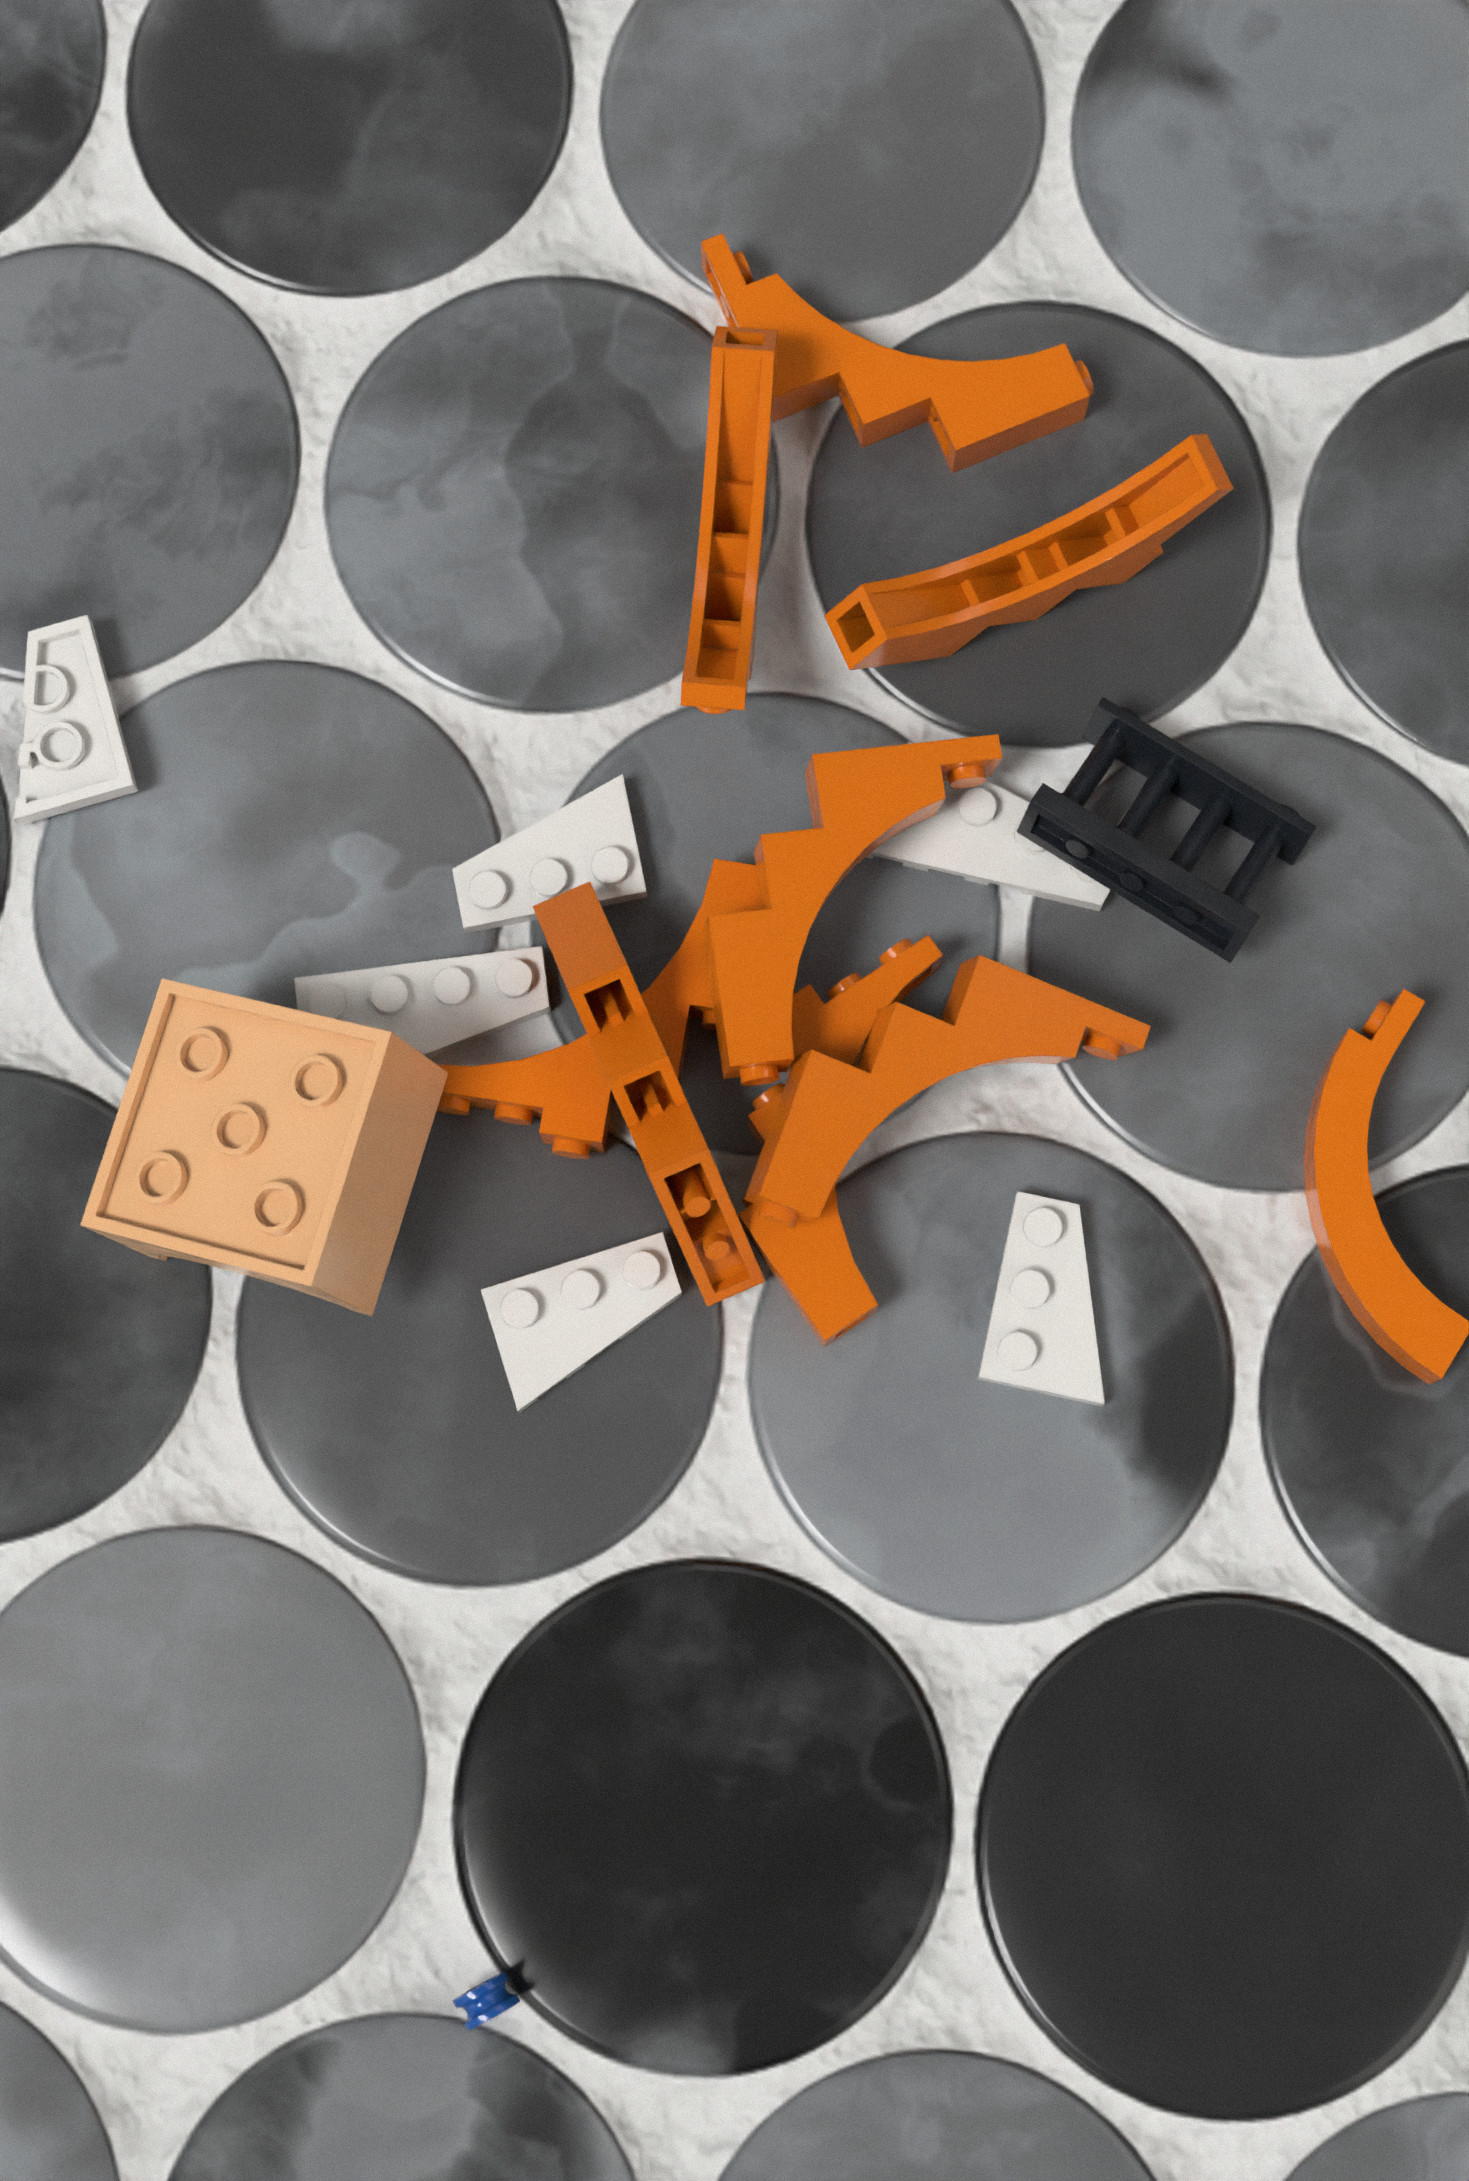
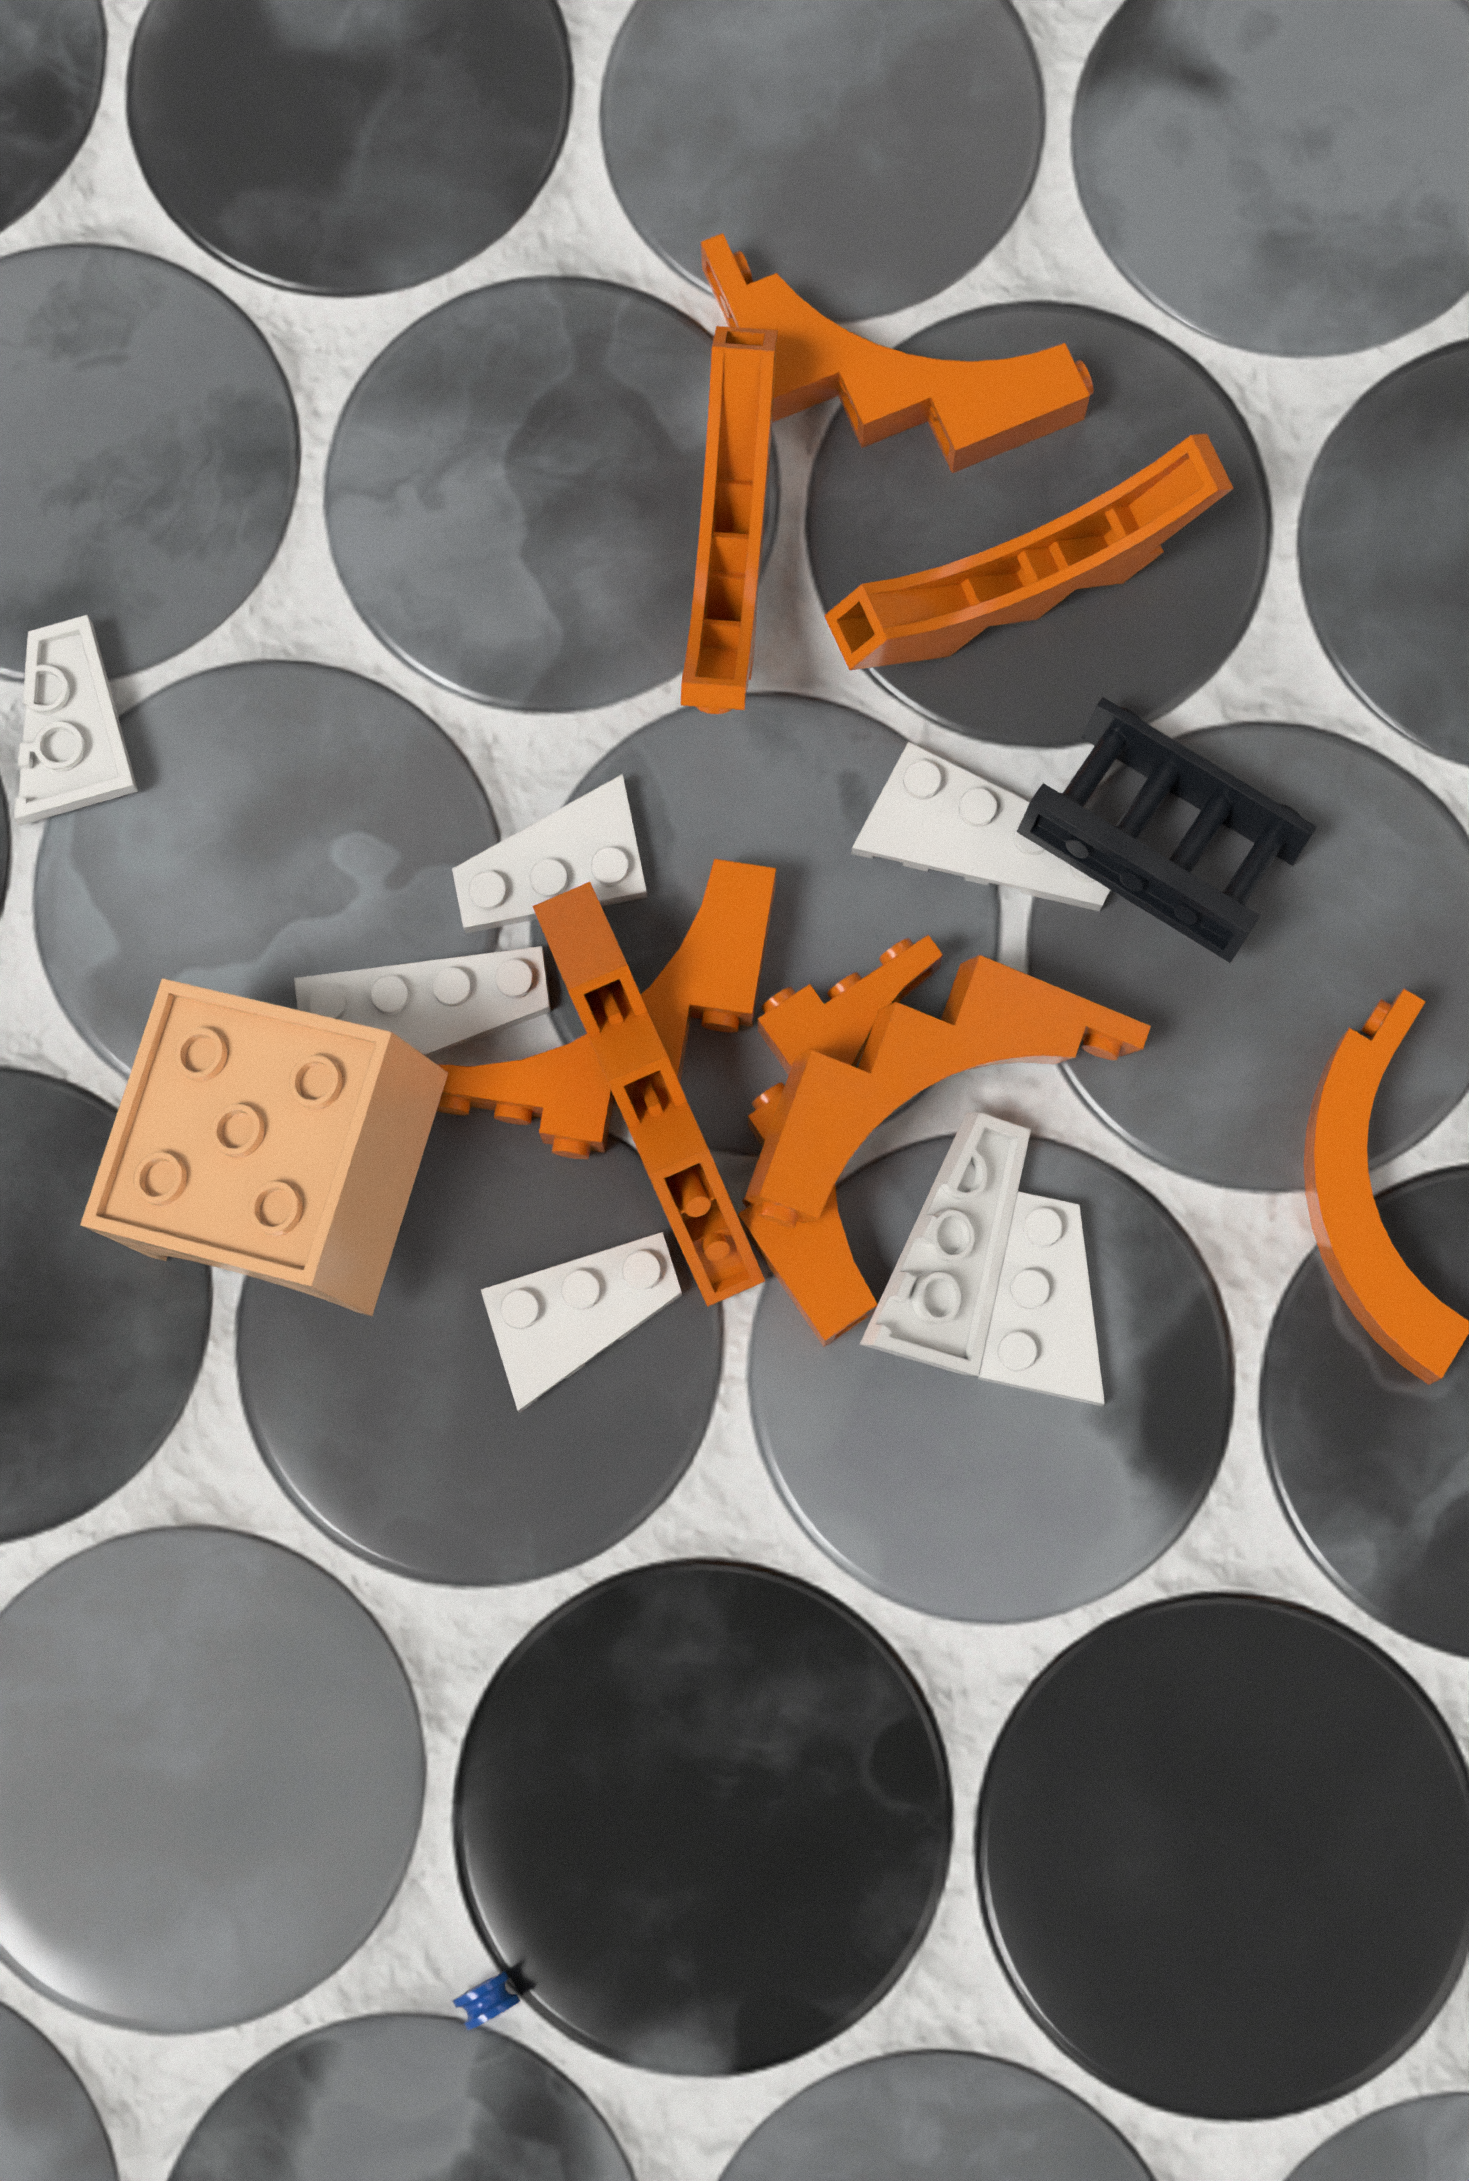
orange arch [702,734,1002,1086] -> none
none -> white wing [860,1112,1031,1376]

